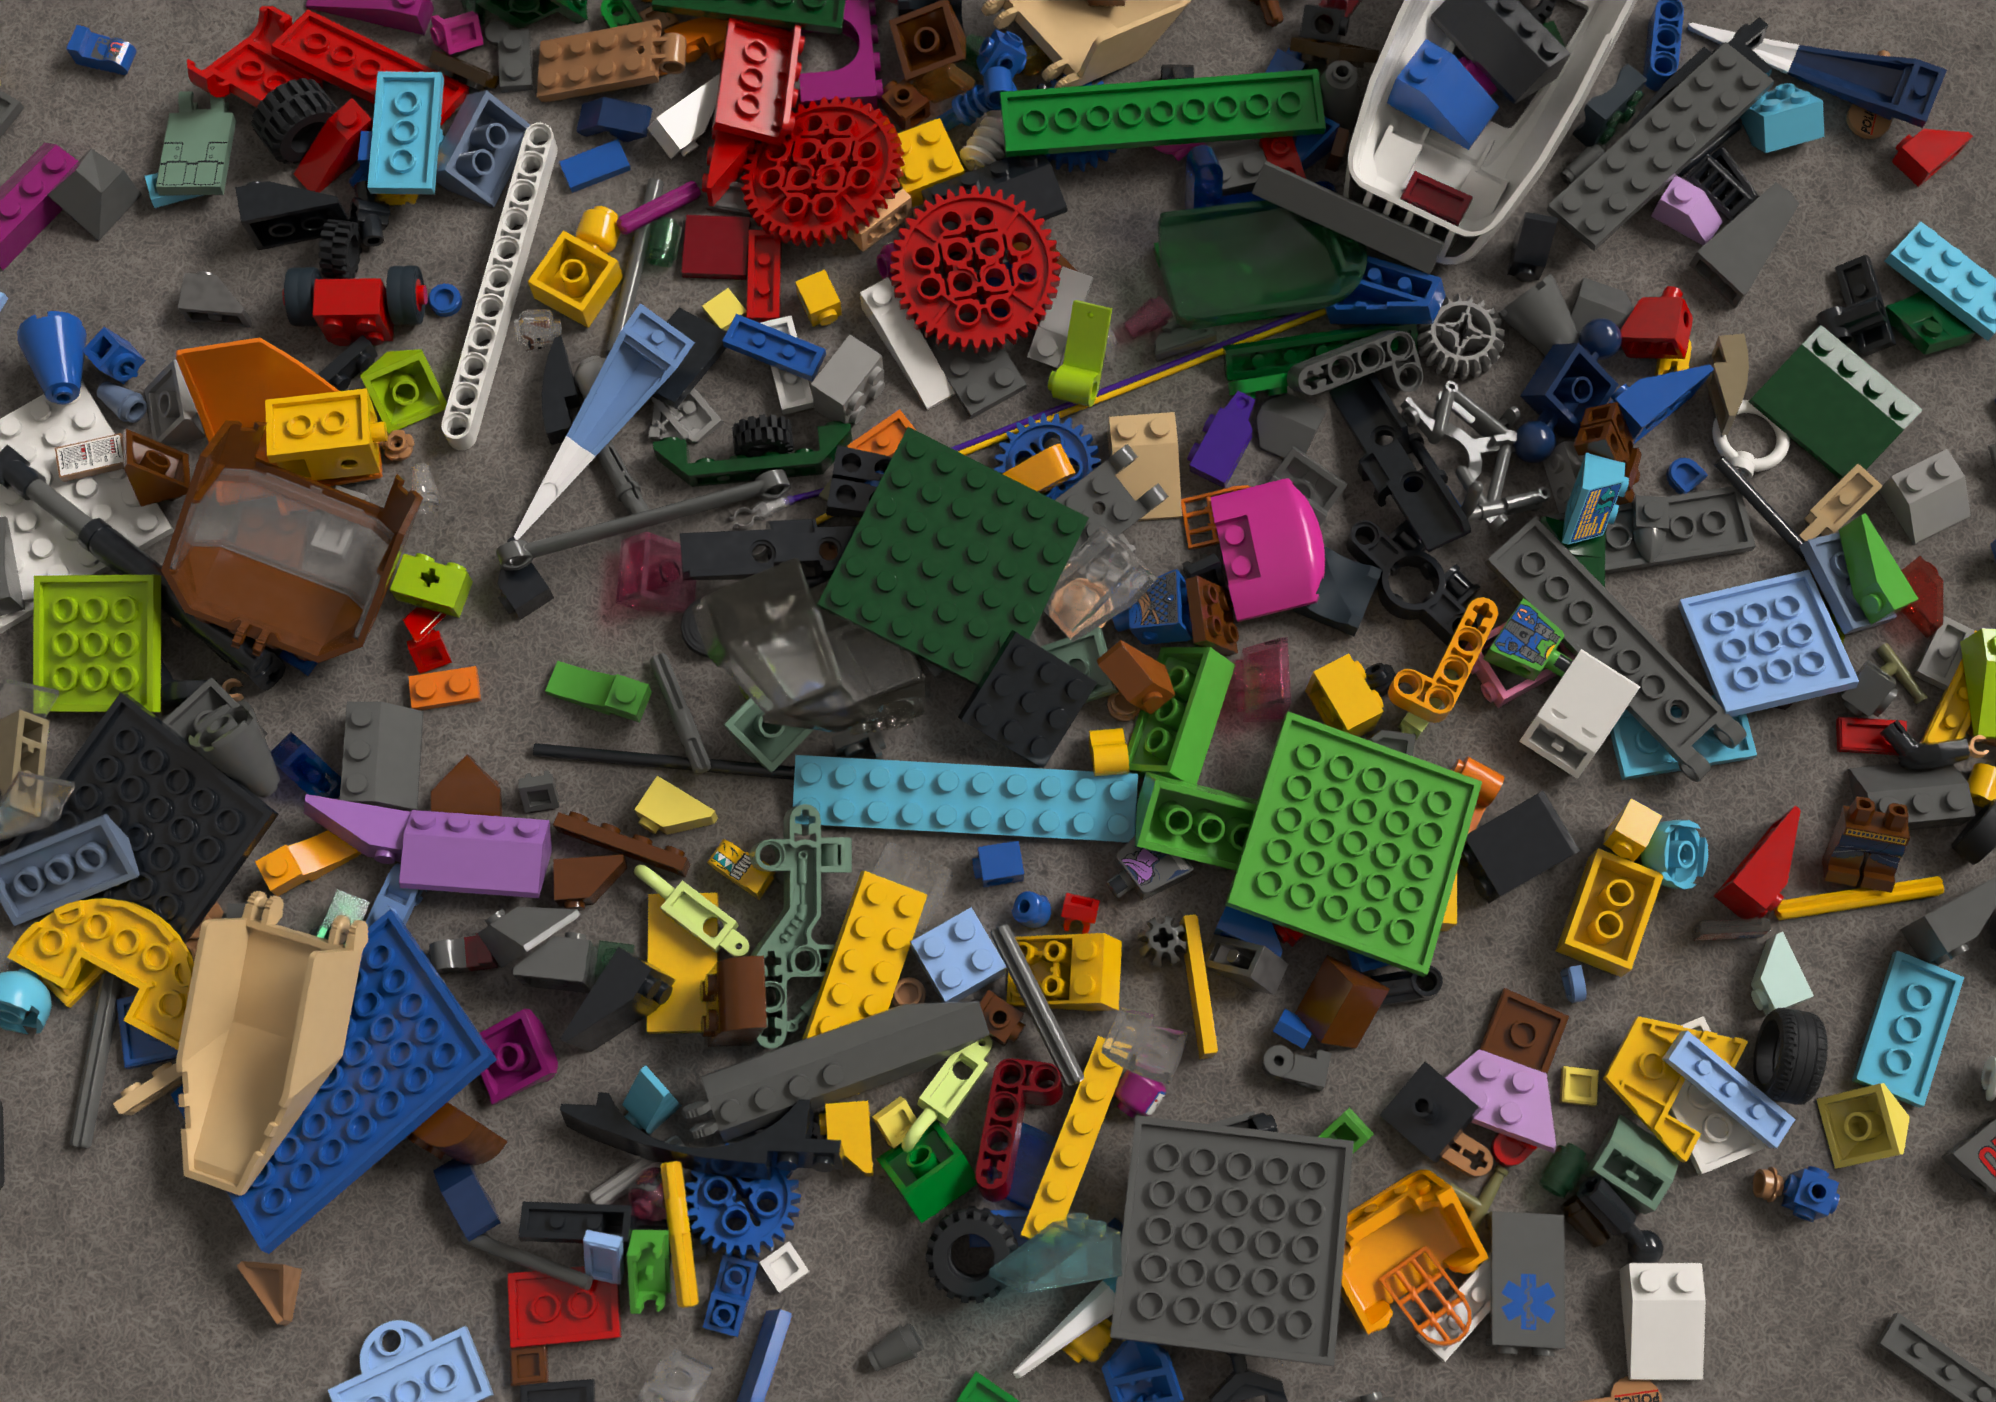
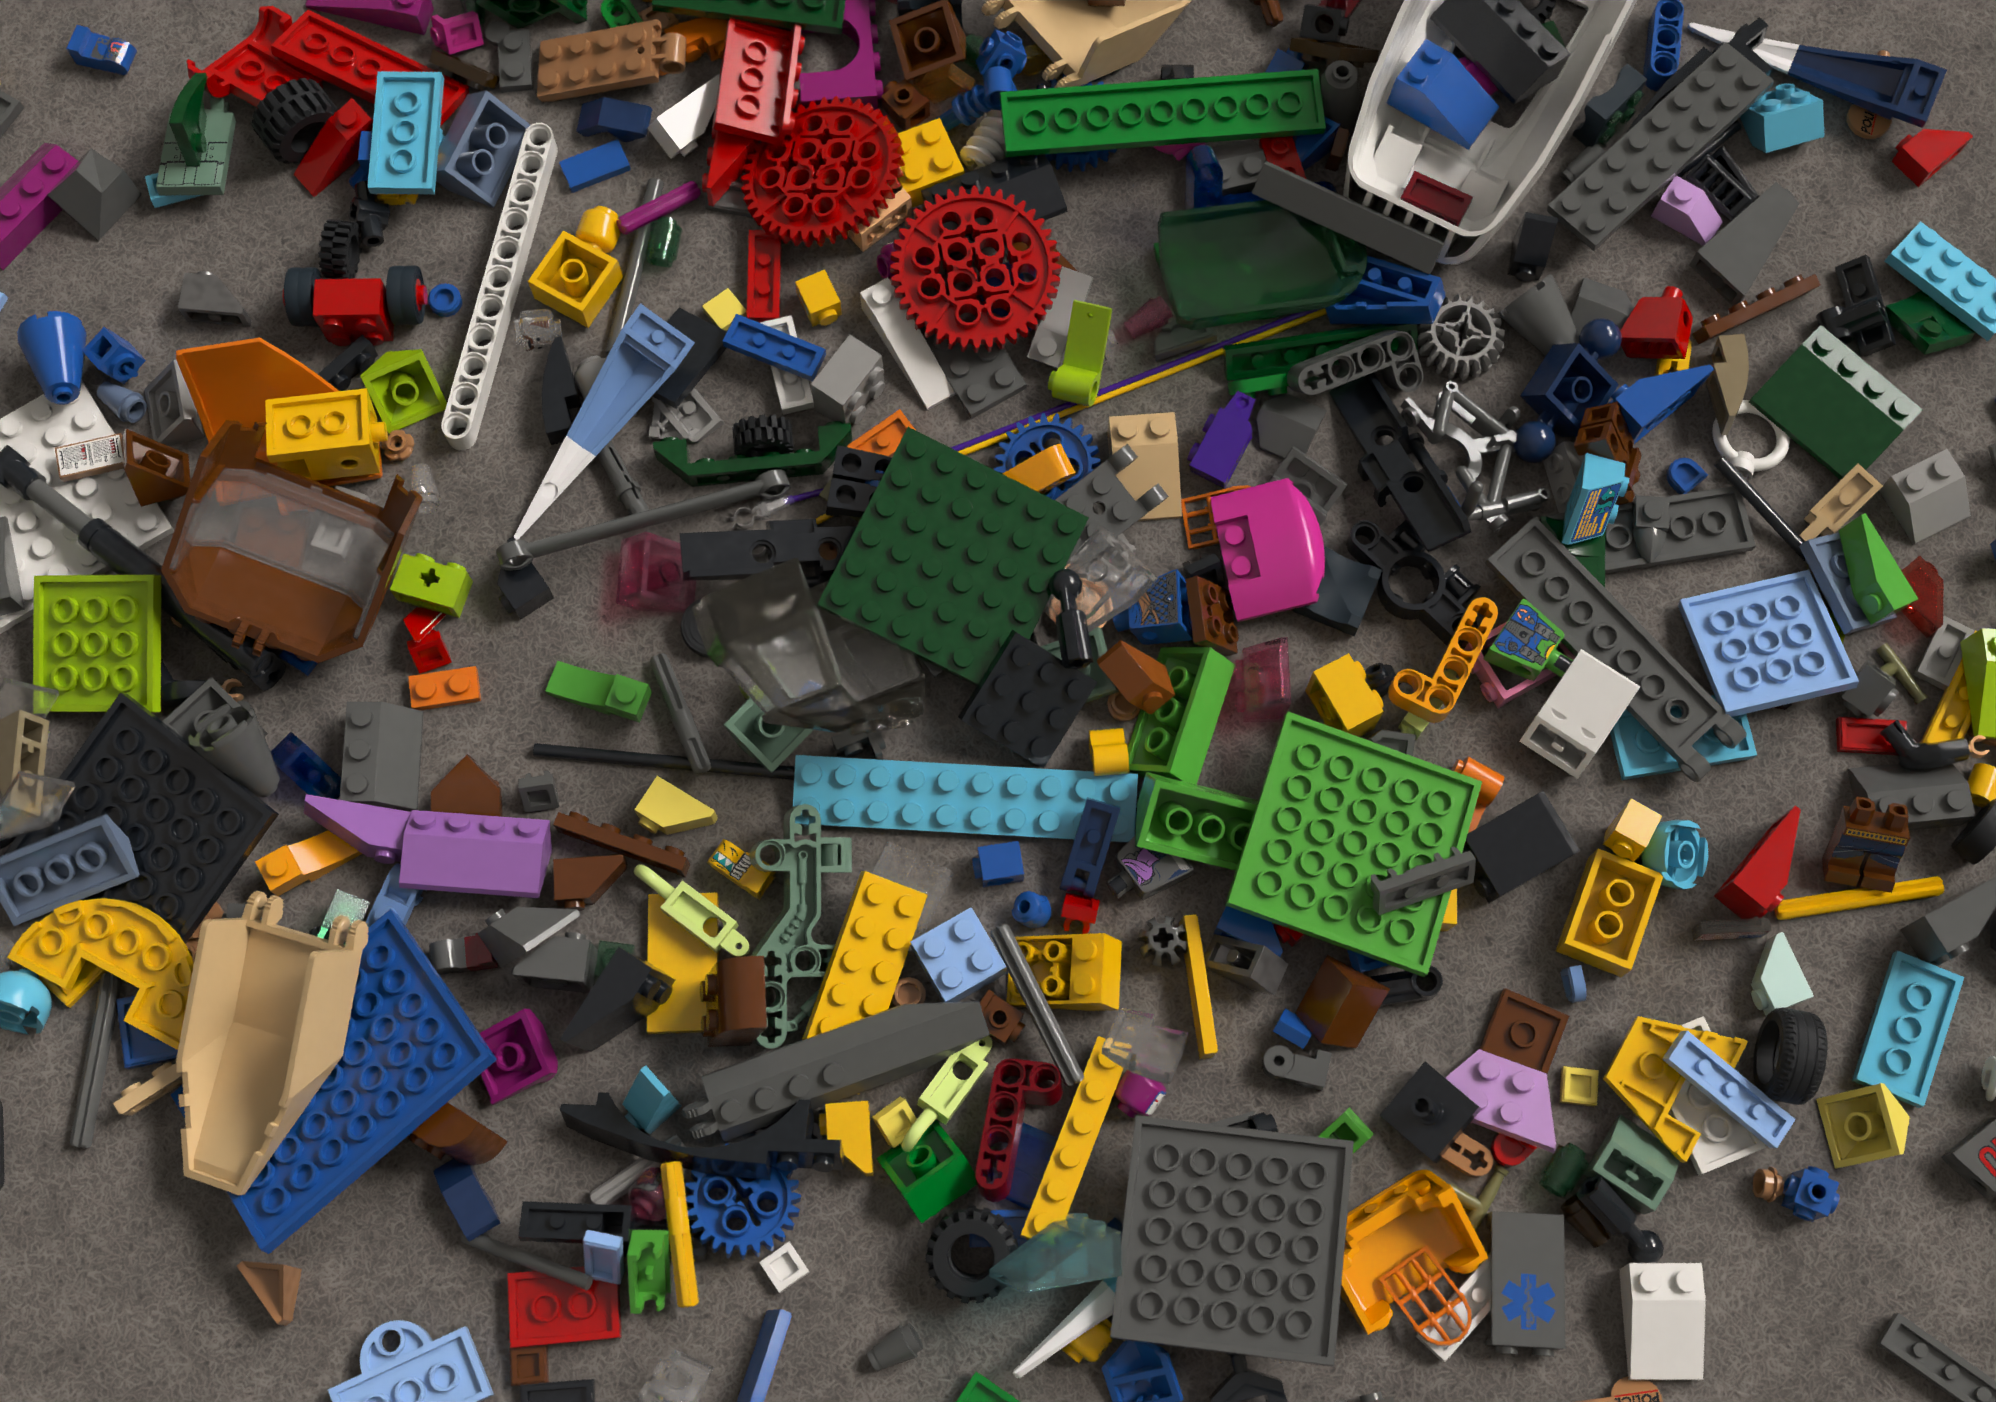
black slope [235,181,349,251] -> none
dark red tile [682,215,751,280] -> none
blue slope [703,1252,760,1337] -> none
none -> dark green plate [169,73,207,167]
none -> black piece [1049,569,1093,670]
none -> dark blue plate [1059,797,1120,899]
none -> dark grey plate [1370,847,1476,915]
none -> reddish brown plate [1693,274,1821,344]

